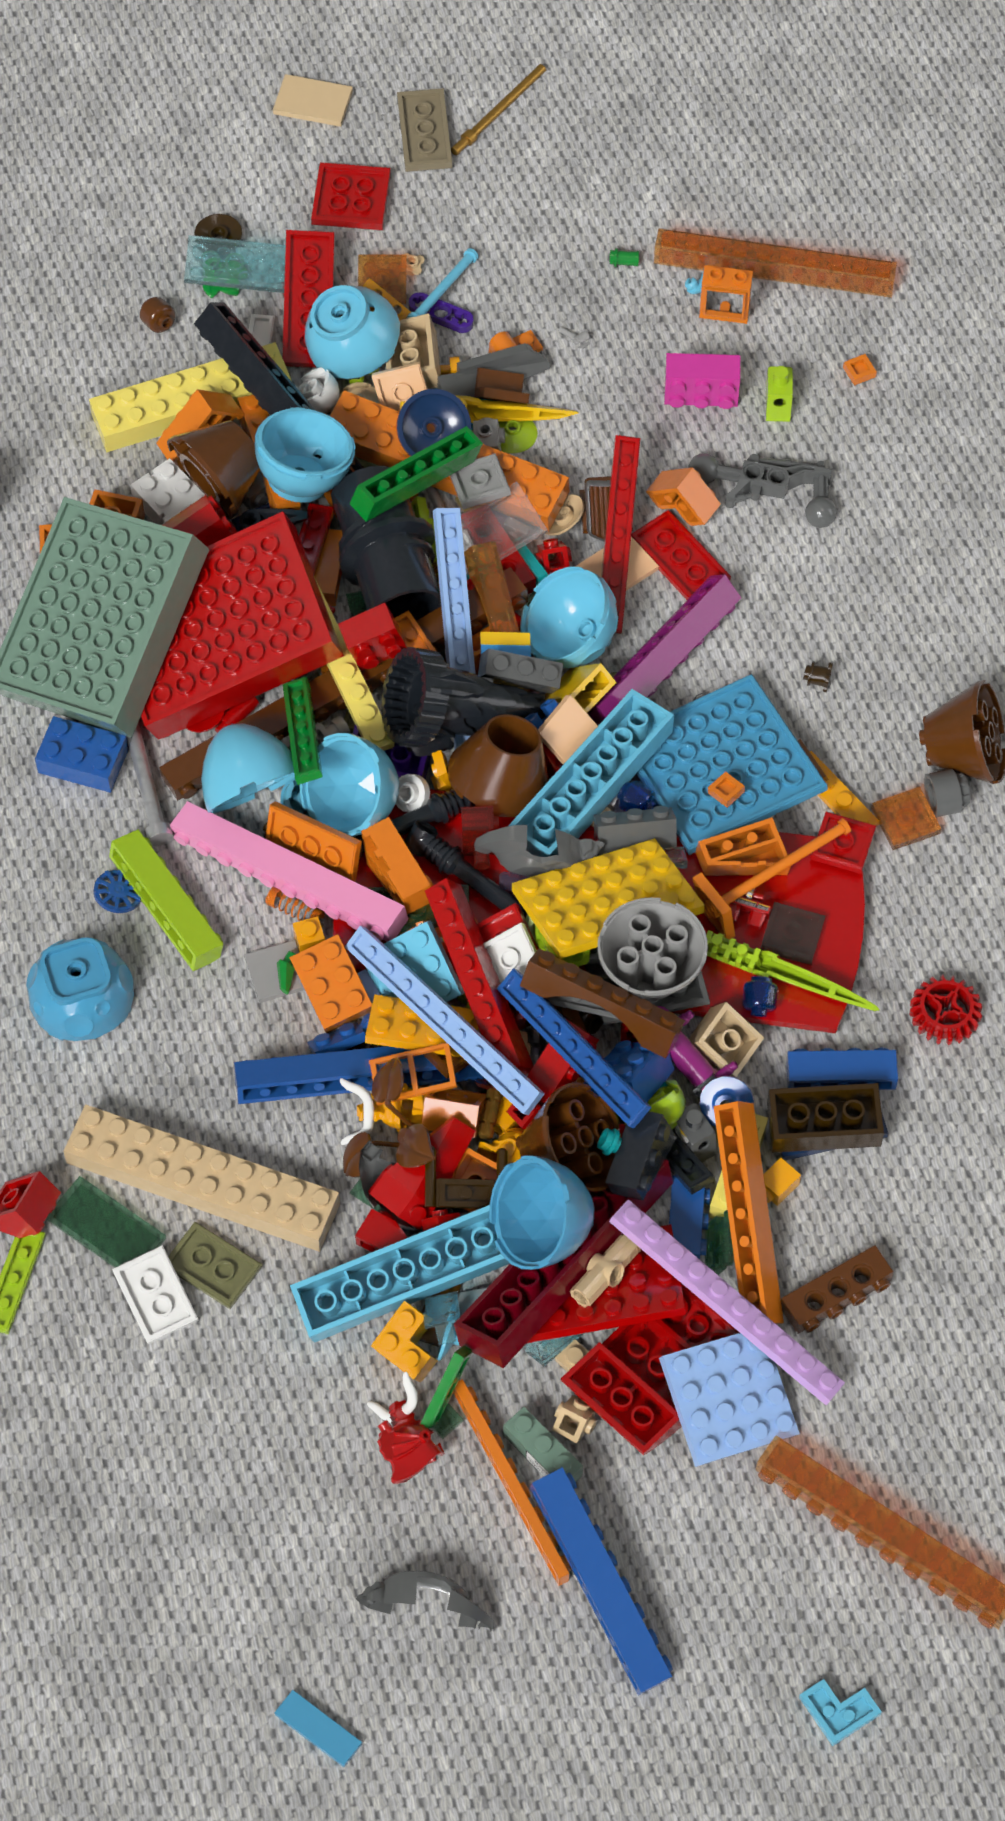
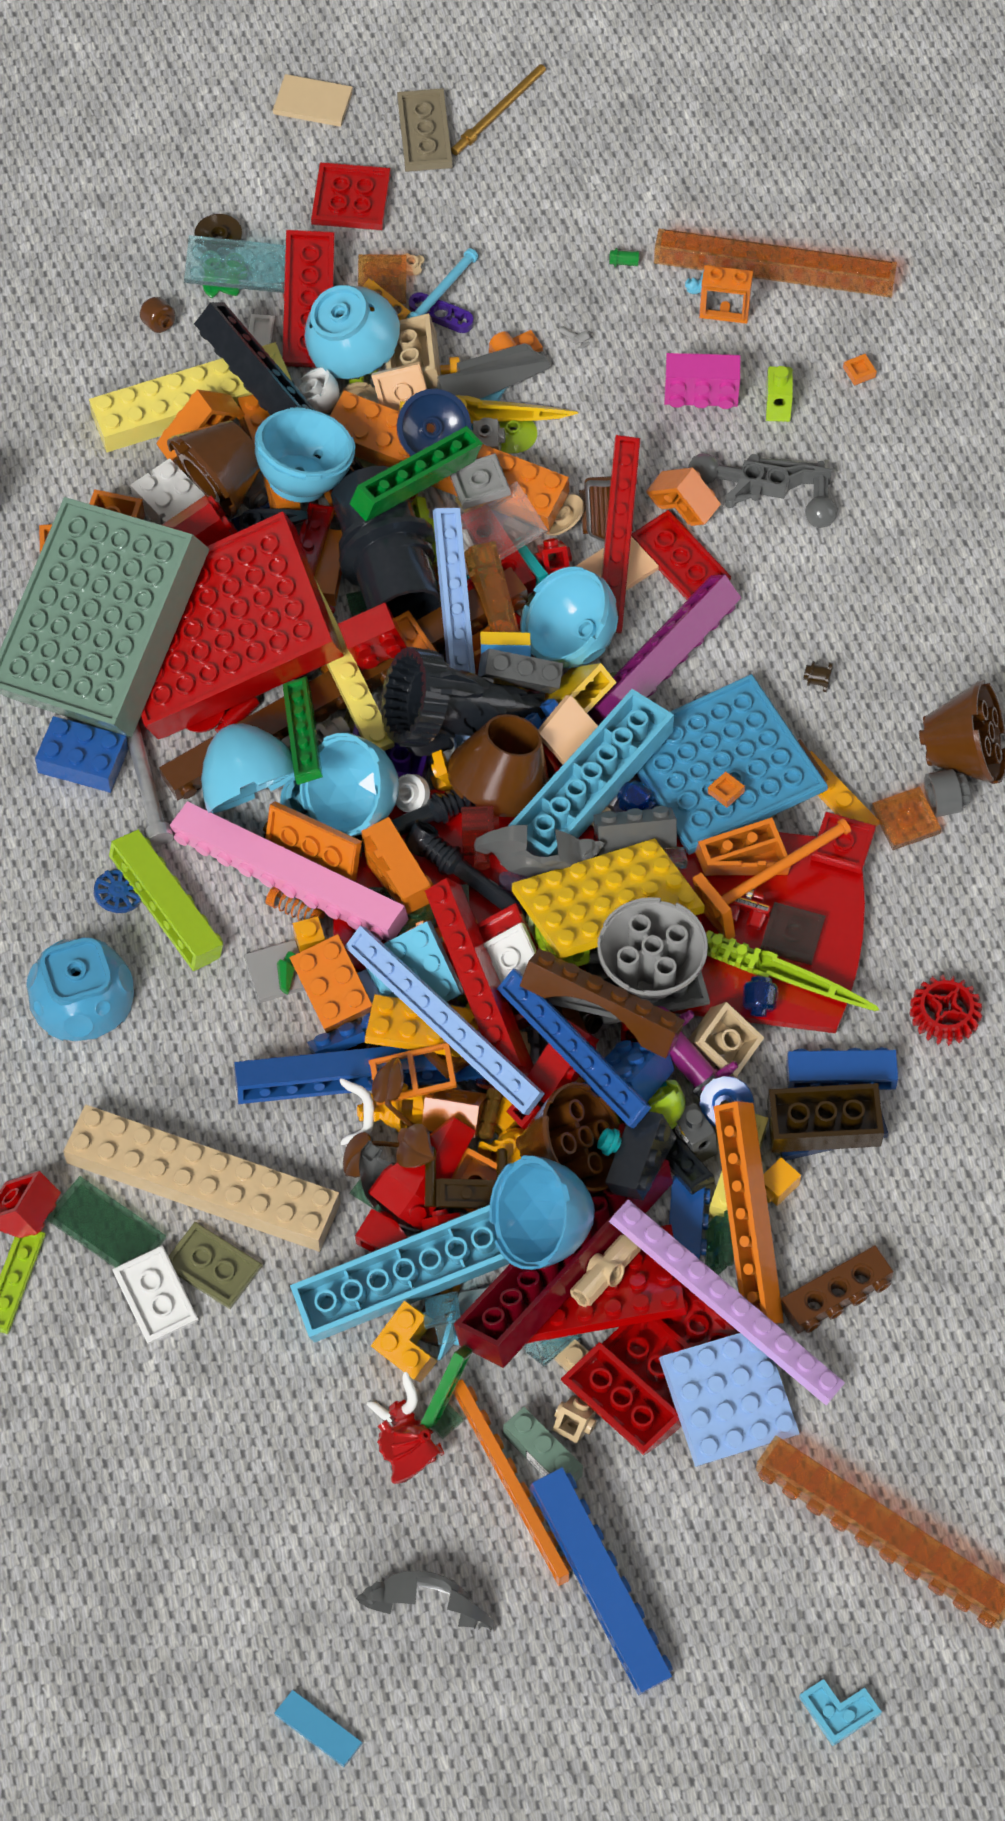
reddish brown panel [474,368,530,404] -> none

